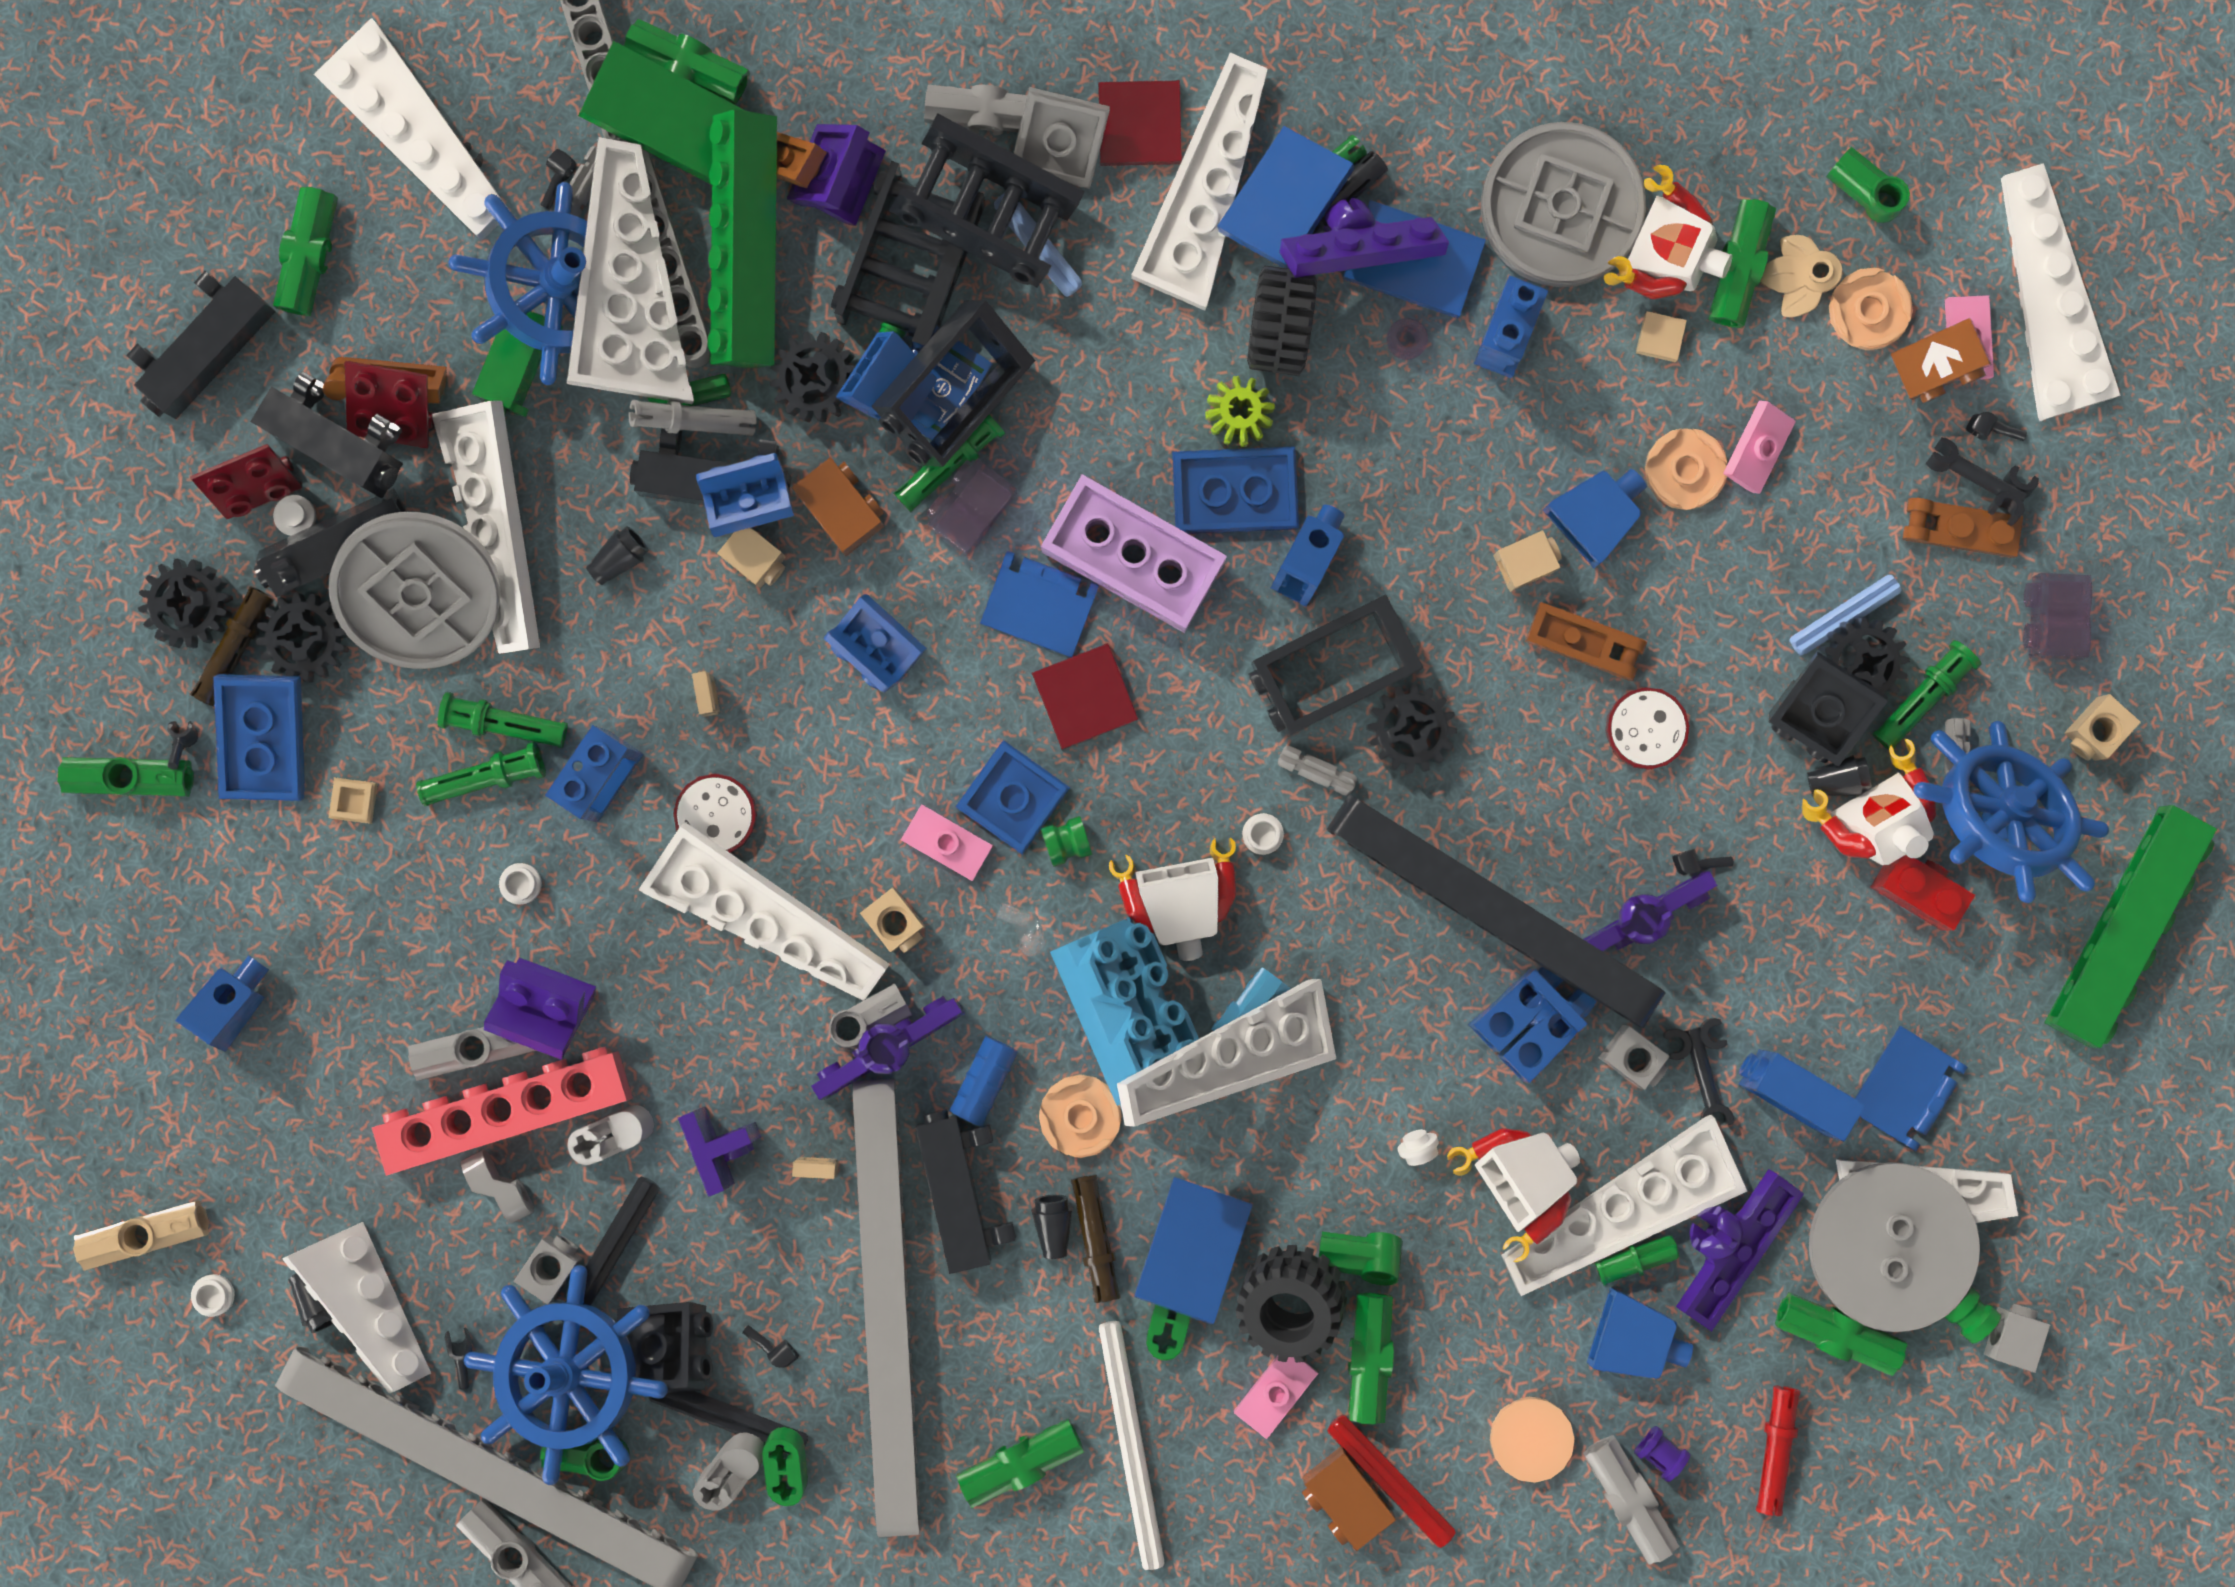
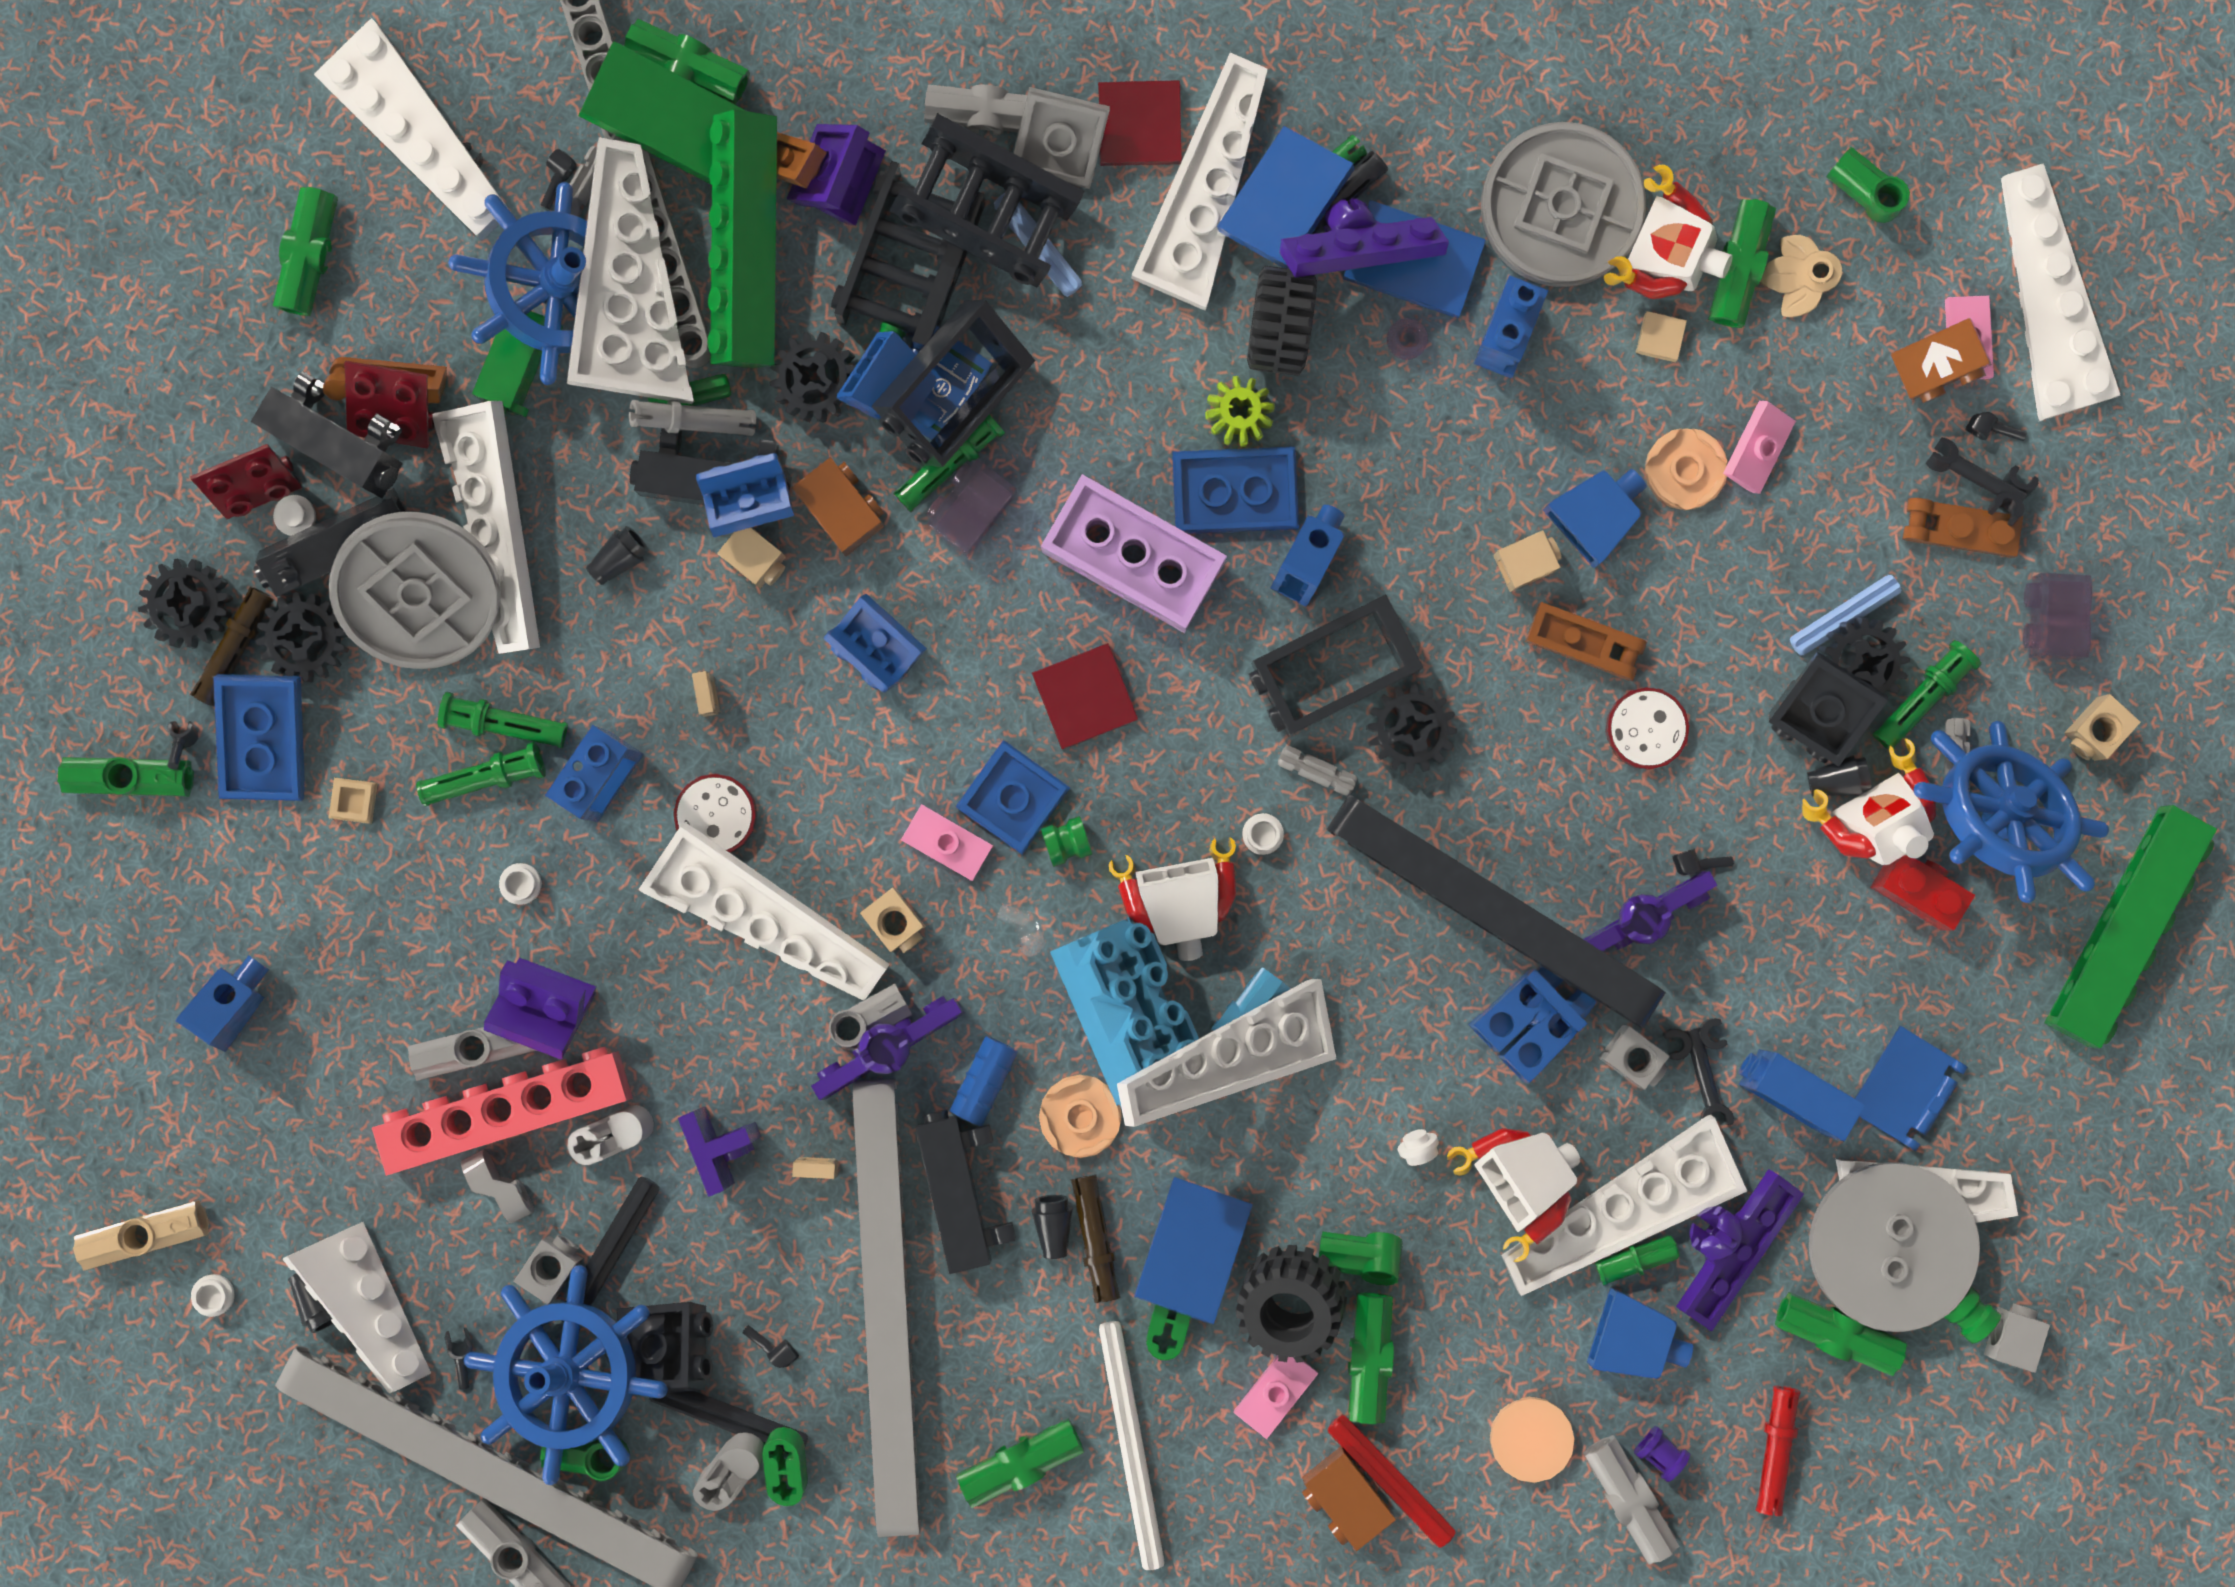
black brick [126,271,276,419] -> none
blue piece [980,551,1099,657] -> none
light nougat tile [1829,267,1913,350] -> none

